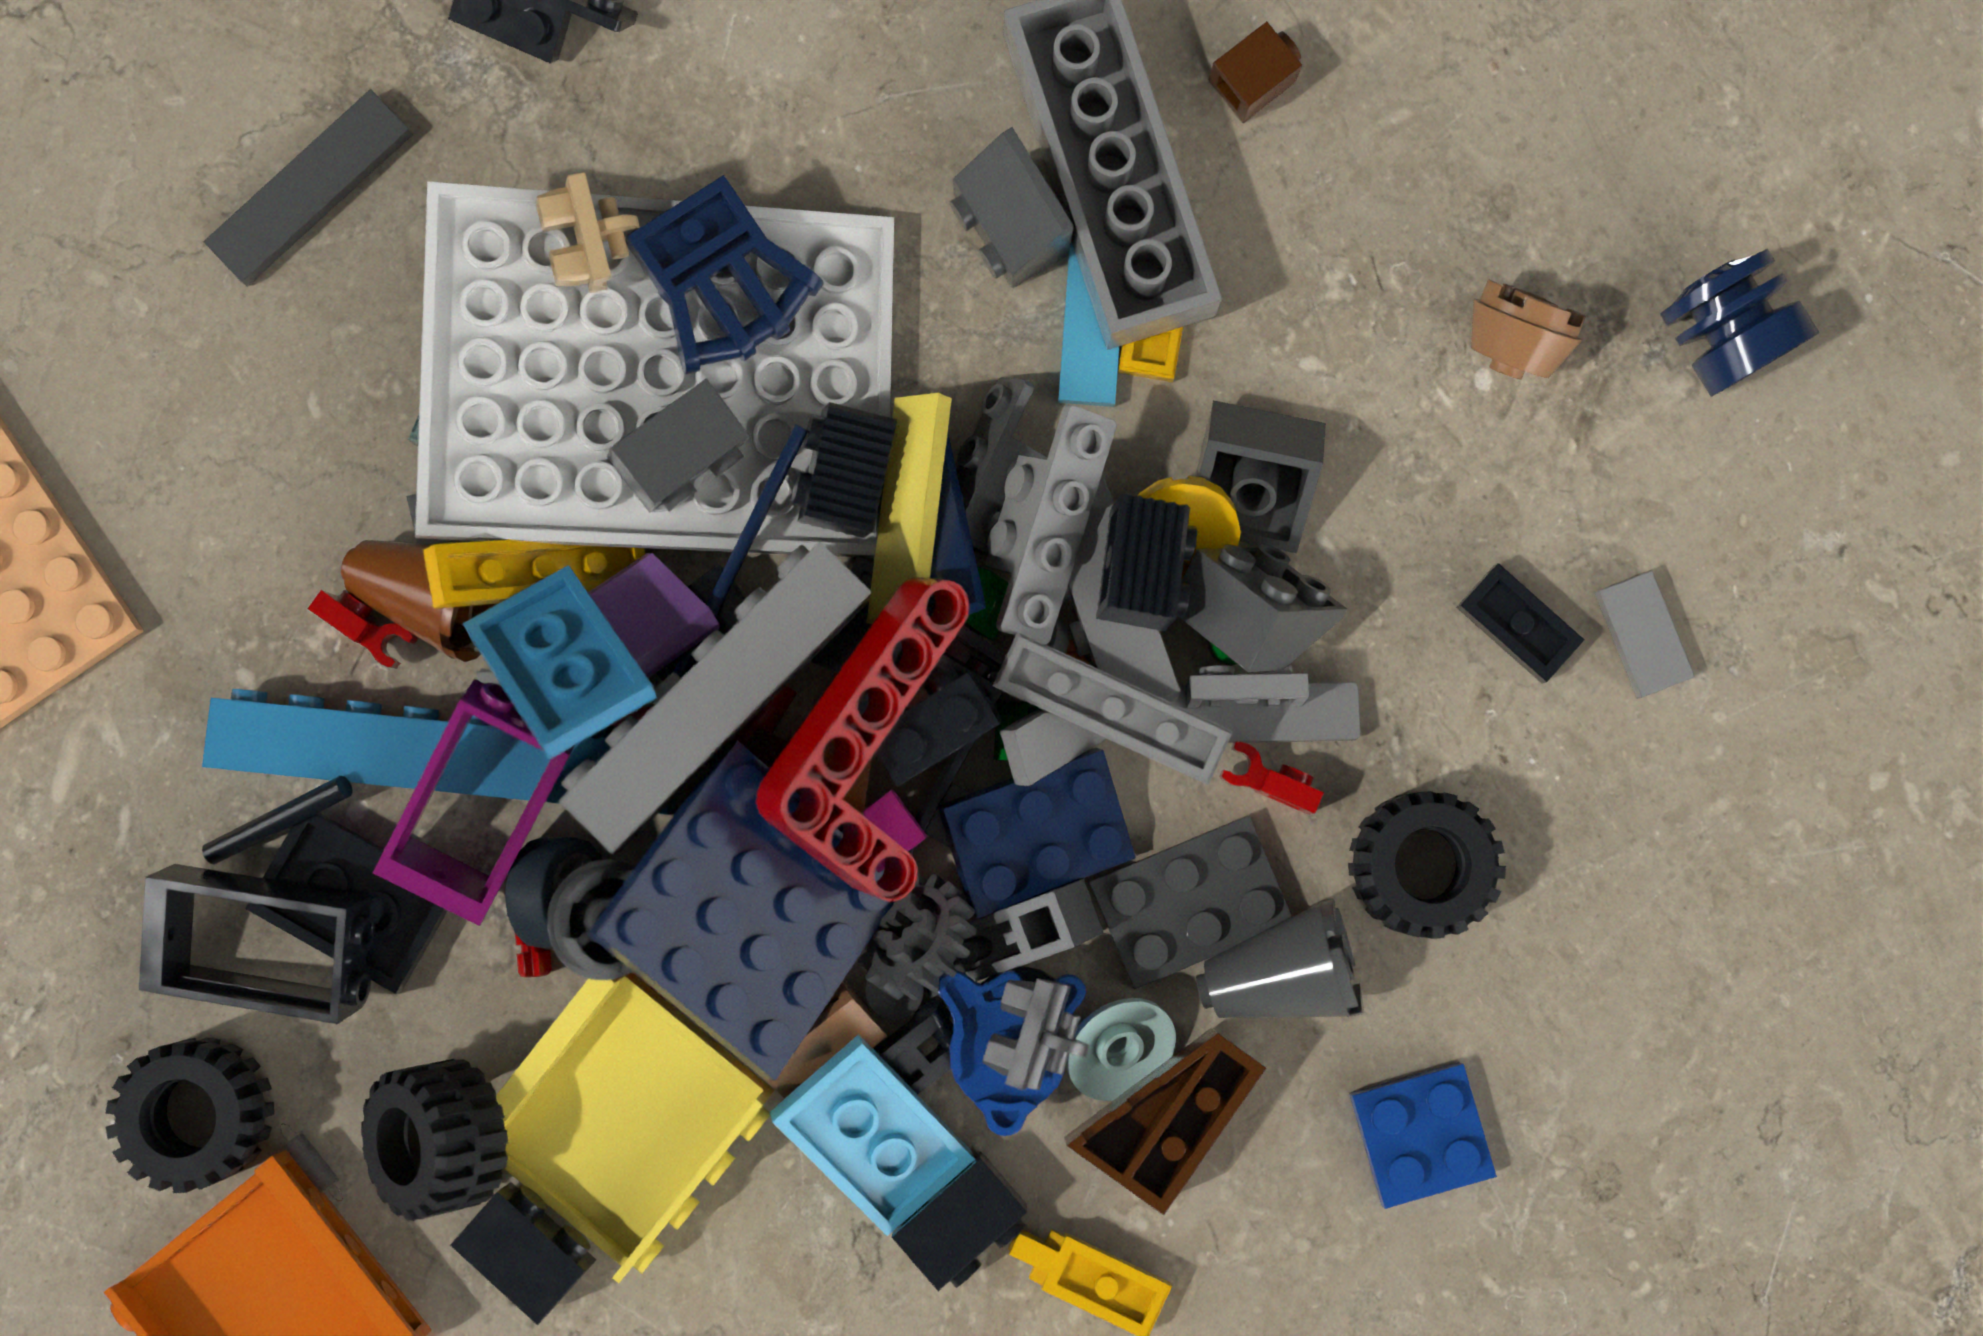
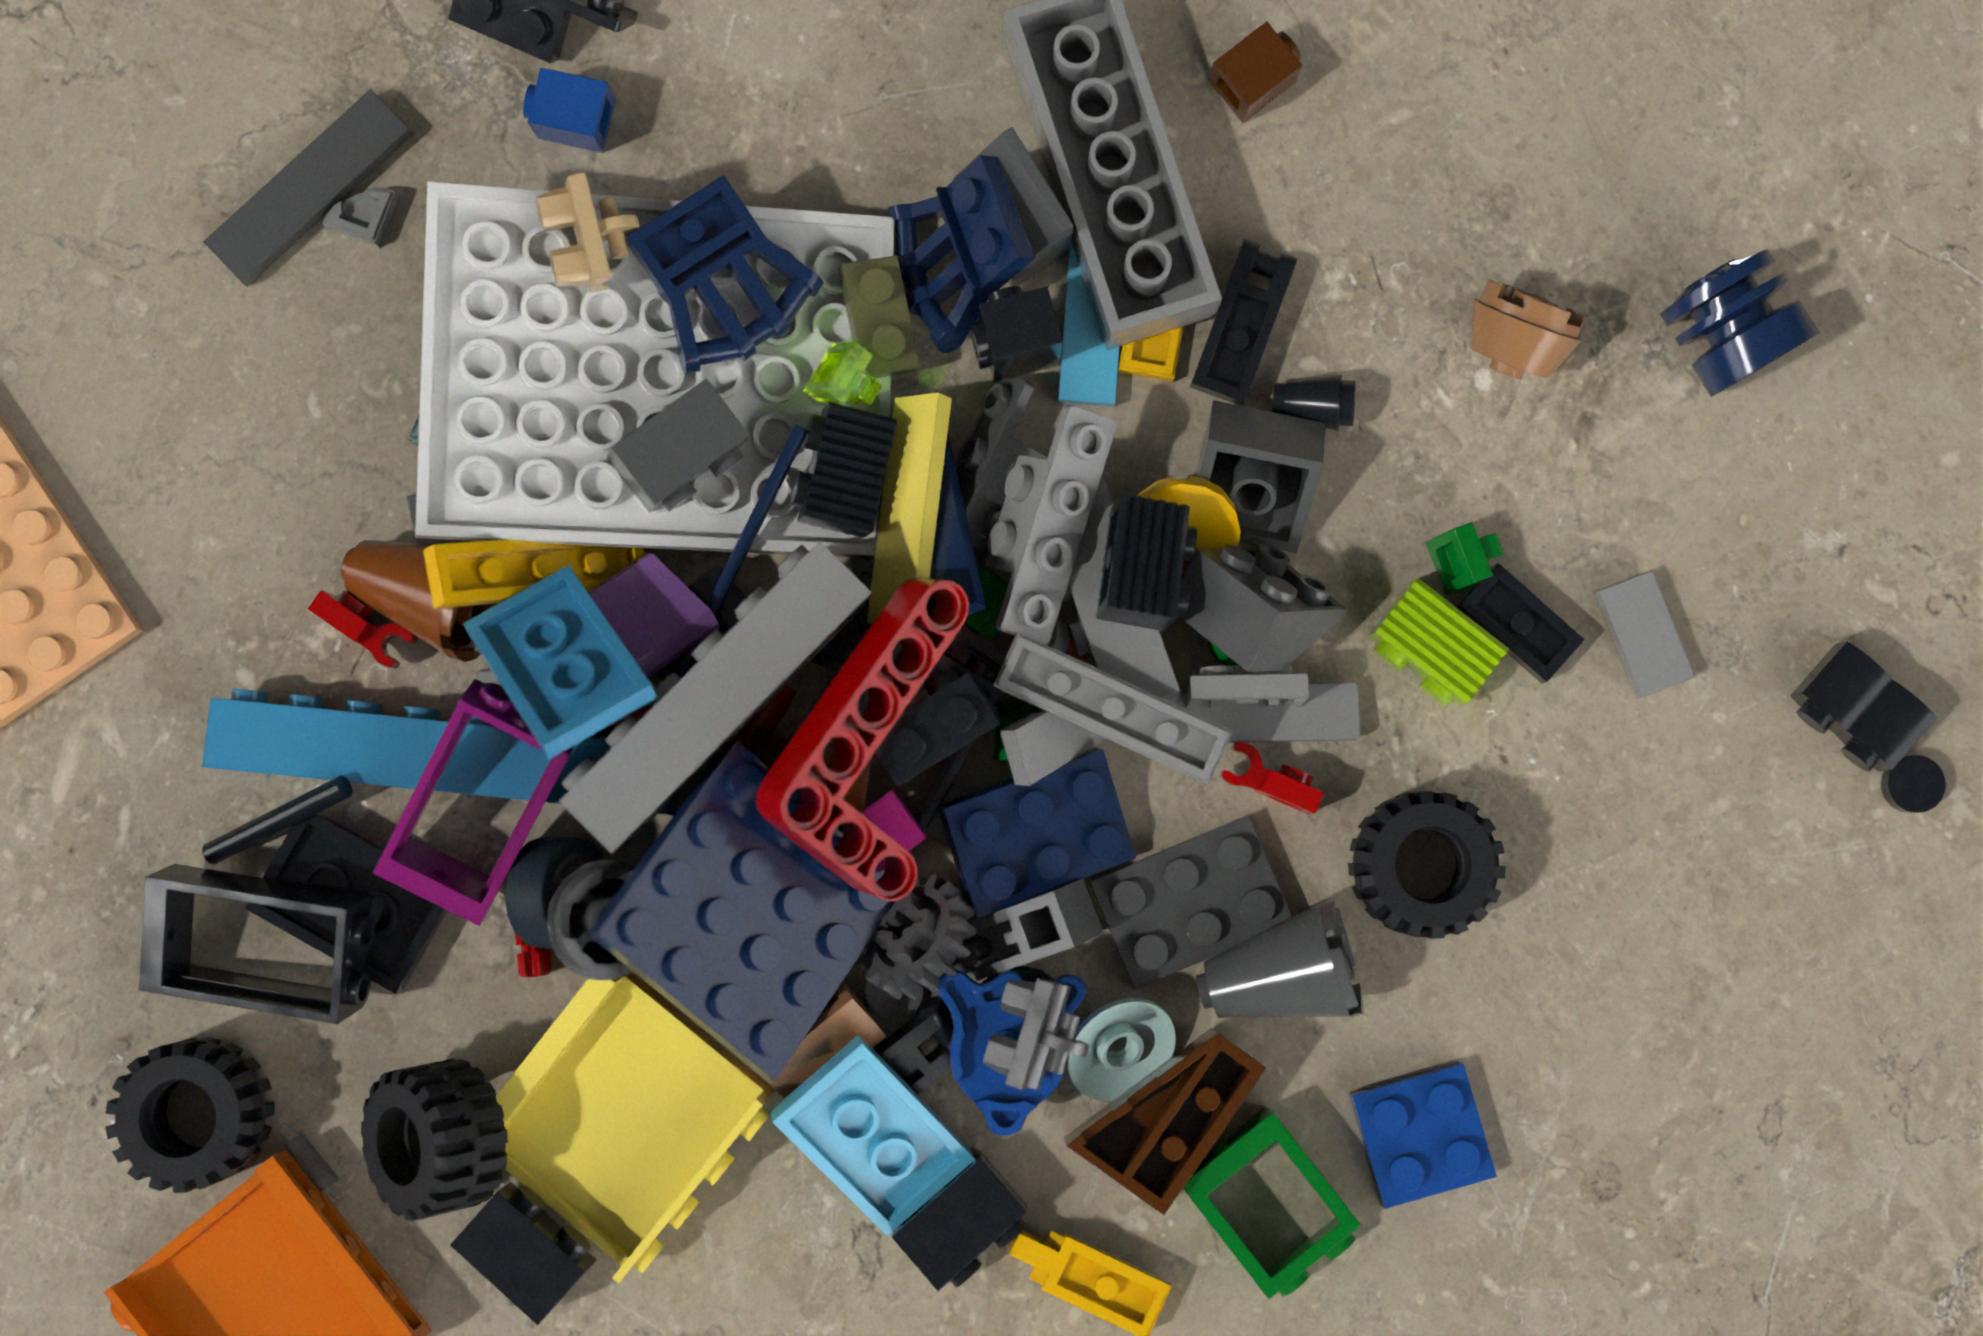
none -> light grey tile [322,188,400,248]
none -> blue brick [523,67,616,153]
none -> clear neon green tile [802,342,882,406]
none -> olive plate [838,255,920,381]
none -> dark blue plate [888,155,1035,353]
none -> black brick [971,286,1063,383]
none -> green window [1183,1106,1361,1299]
none -> black plate [1190,239,1298,406]
none -> black cone [1273,374,1356,431]
none -> lime brick [1368,578,1509,707]
none -> green tile [1425,522,1505,595]
none -> black brick [1790,641,1937,772]
none -> black tile [1881,755,1946,813]

